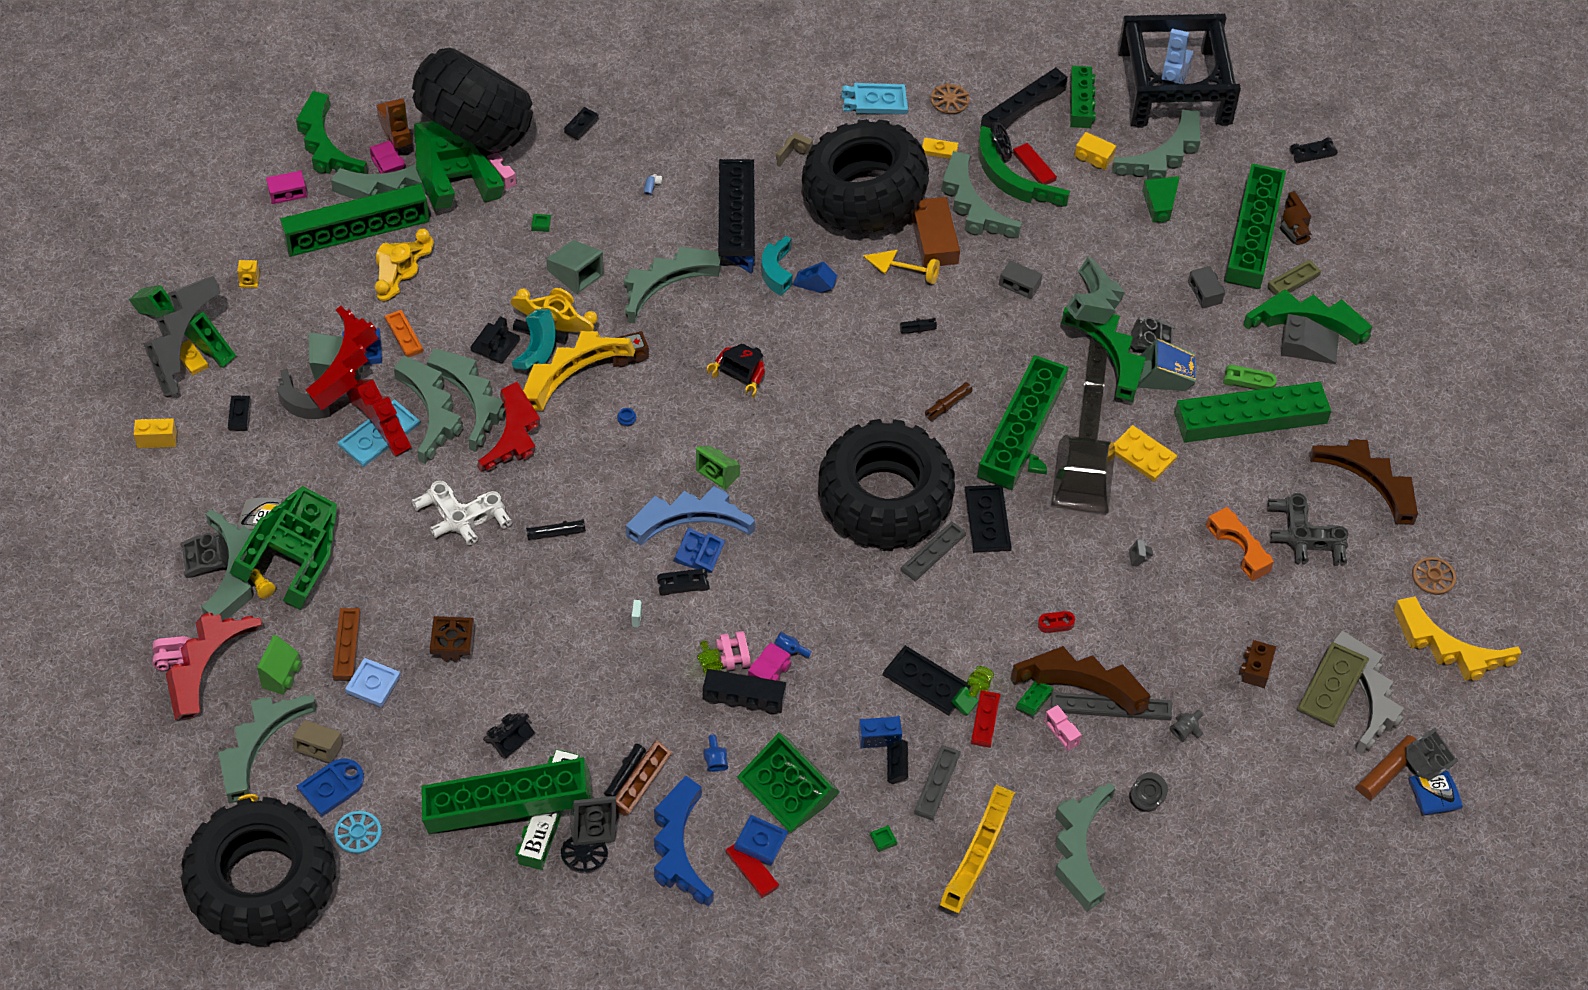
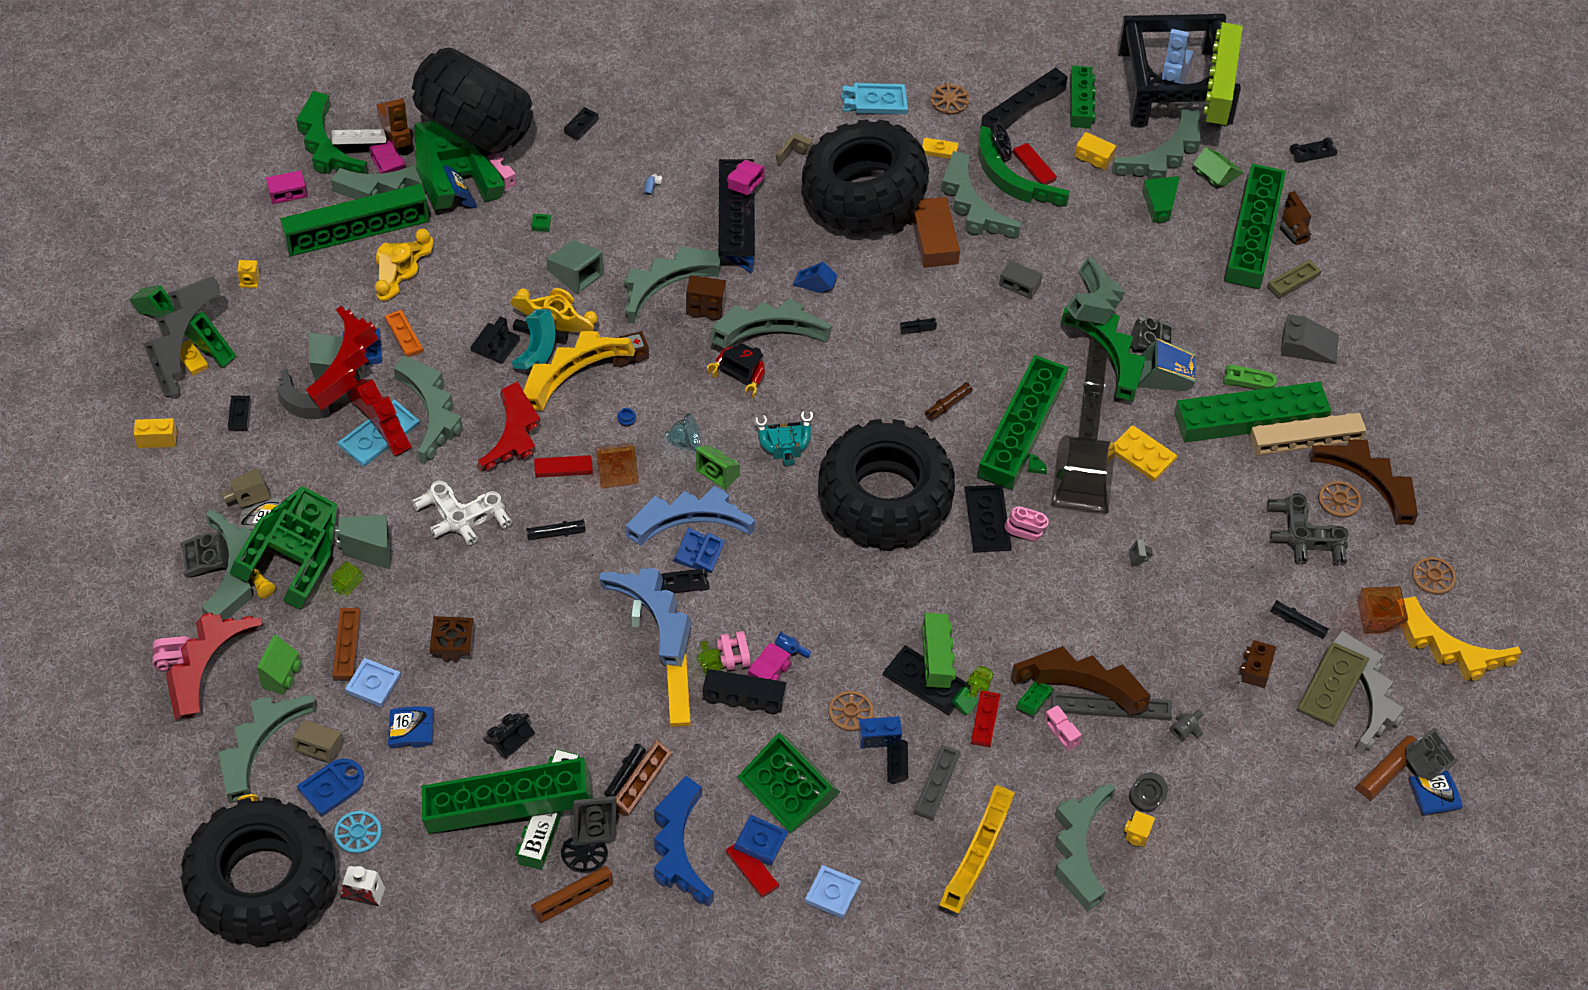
sand green arch [427,348,506,452] -> none
blue piece [703,734,728,772] -> none
teal arch [761,236,793,296] -> none
yellow piece [863,250,940,284] -> none
green tile [870,825,897,852] -> none
dark grey tile [901,521,966,581] -> none
red beam [1038,611,1075,633] -> none
dark grey brick [1188,266,1225,309] -> none
orange arch [1206,507,1274,581] -> none
green arch [1243,289,1373,346] -> none
none -> dark tan torso [222,468,271,507]
none -> white tile [331,129,386,144]
none -> clear neon green brick [331,561,363,596]
none -> sand green slope [335,515,390,569]
none -> white torso [340,866,385,906]
none -> blue slope [388,706,434,748]
none -> blue slope [444,165,477,208]
none -> dark orange brick [531,866,613,923]
none -> red tile [534,455,592,478]
none -> clear orange slope [595,442,639,488]
none -> medium blue arch [599,568,691,666]
none -> clear light blue hat [666,413,701,452]
none -> yellow tile [667,653,690,727]
none -> reddish brown brick [686,275,726,320]
none -> sand green arch [710,298,832,349]
none -> dark pink brick [727,160,765,195]
none -> teal torso [754,411,813,466]
none -> light blue plate [805,865,861,919]
none -> medium nougat wheel [828,691,874,731]
none -> bright green brick [922,613,956,688]
none -> bright pink brick [1005,506,1049,541]
none -> yellow brick [1124,811,1155,847]
none -> bright green slope [1193,147,1244,186]
none -> lime brick [1204,22,1243,125]
none -> tan brick [1249,413,1367,456]
none -> black pin [1271,600,1329,639]
none -> medium nougat wheel [1318,481,1362,517]
none -> clear orange slope [1357,586,1408,634]

